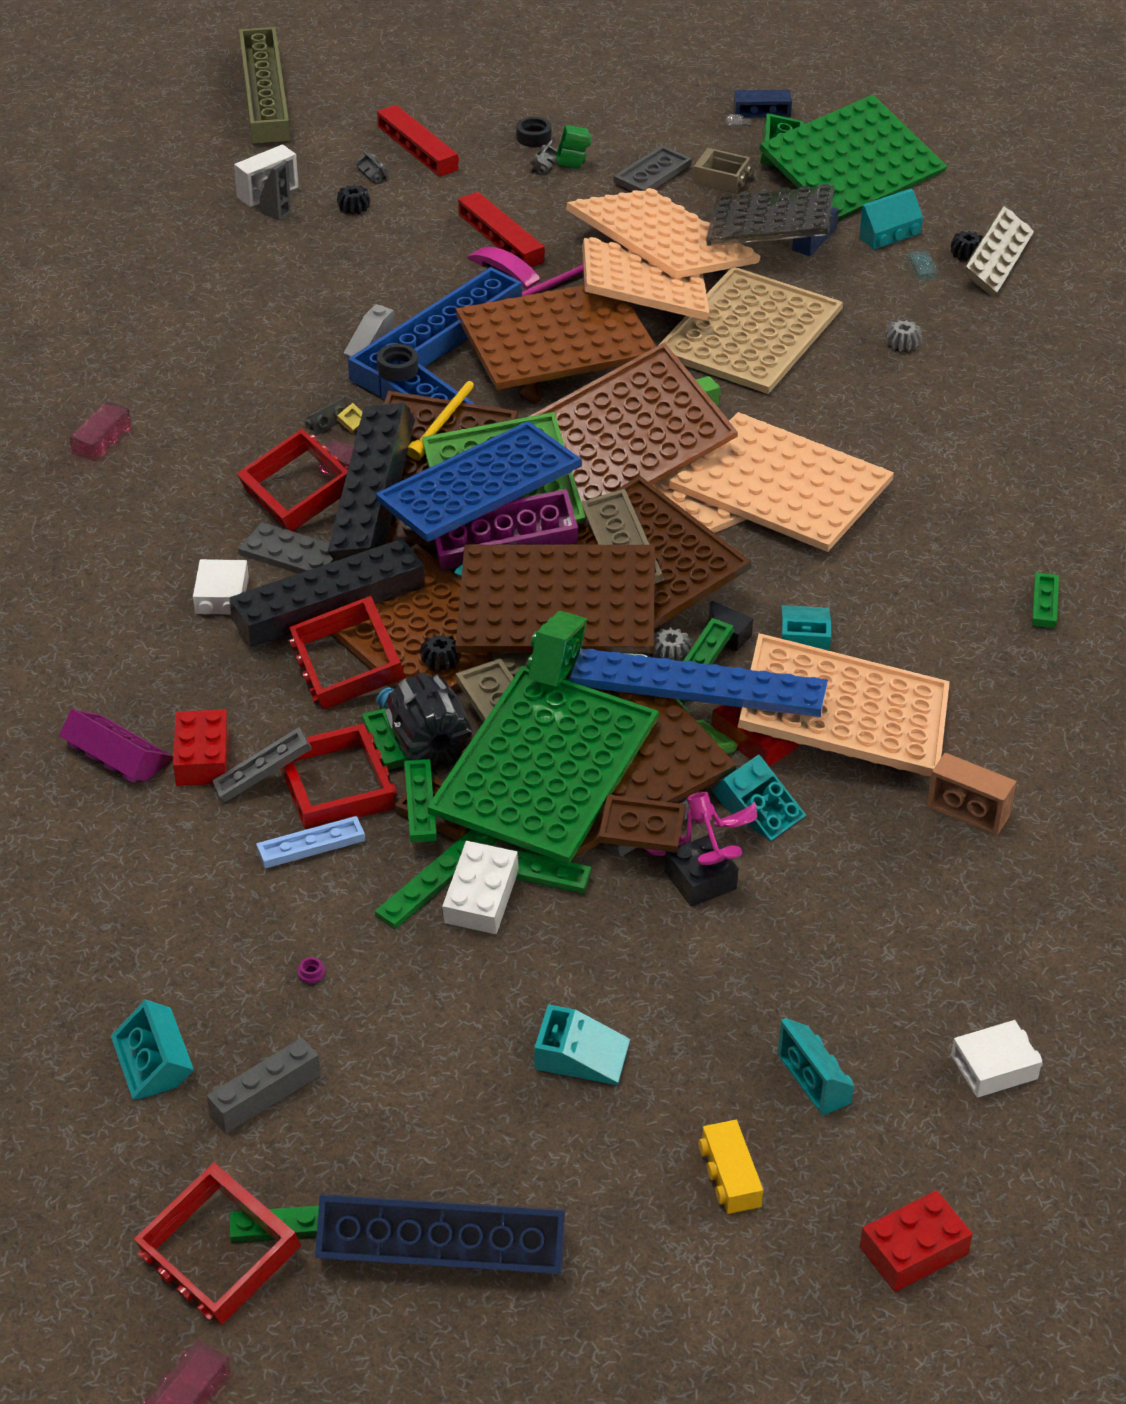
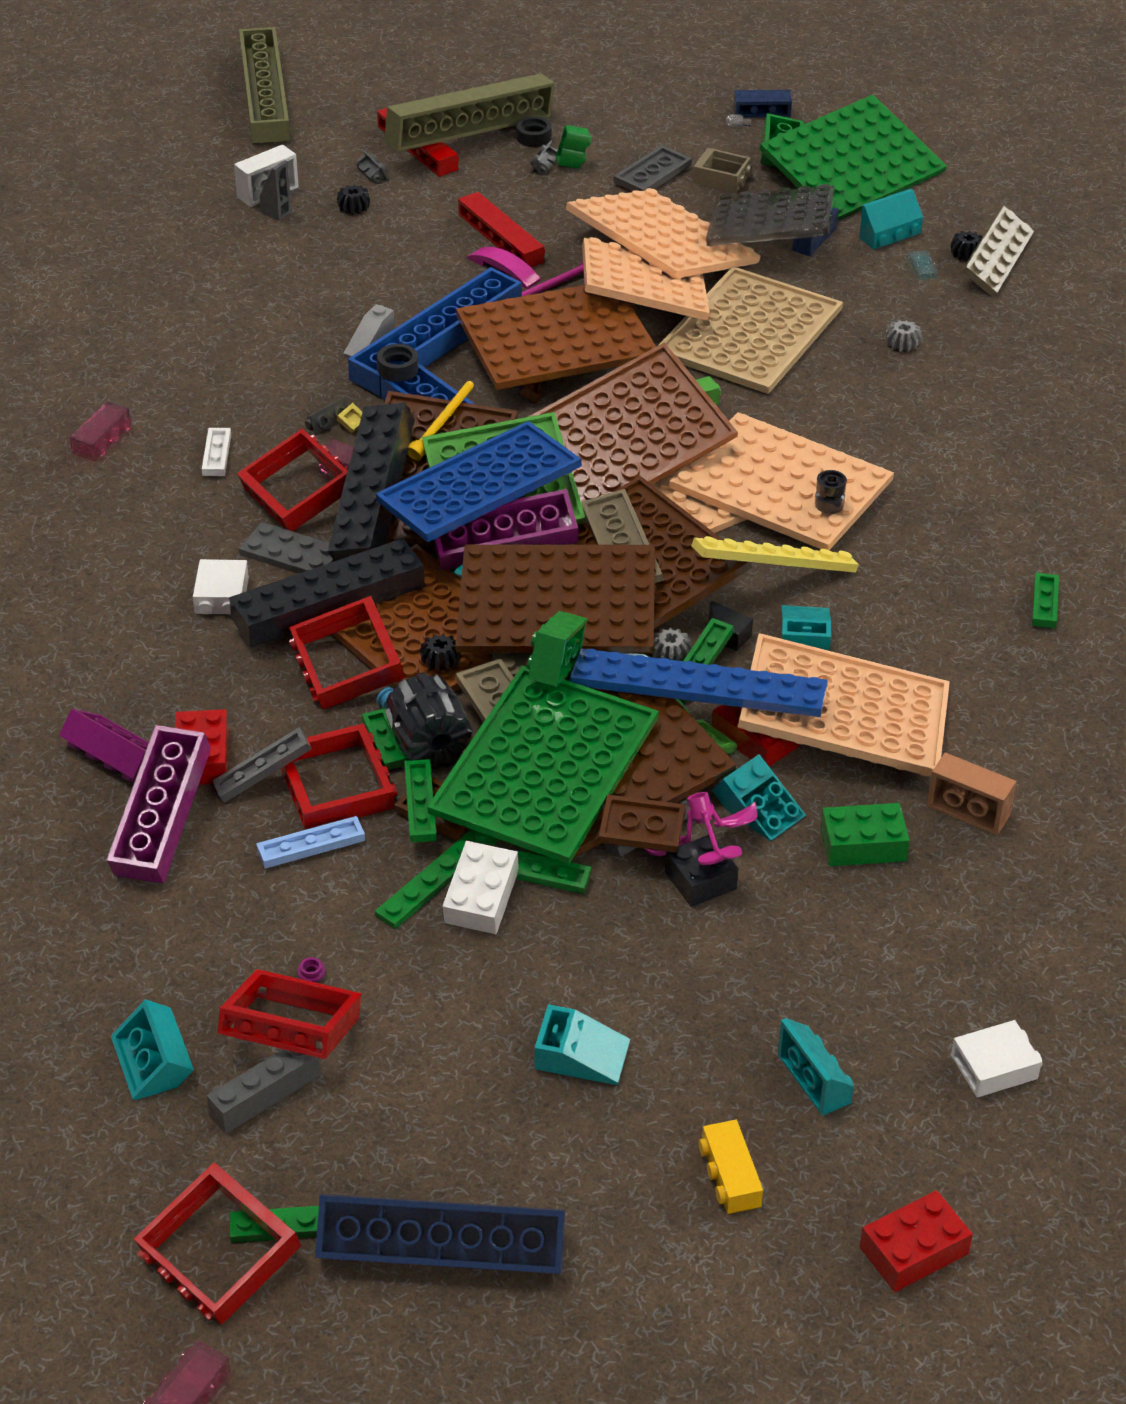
none -> magenta brick [107,725,211,884]
none -> white plate [202,428,231,476]
none -> red window [217,969,362,1059]
none -> olive brick [384,73,555,152]
none -> light yellow plate [691,536,859,573]
none -> black wheel [814,470,847,514]
none -> green brick [820,803,910,866]

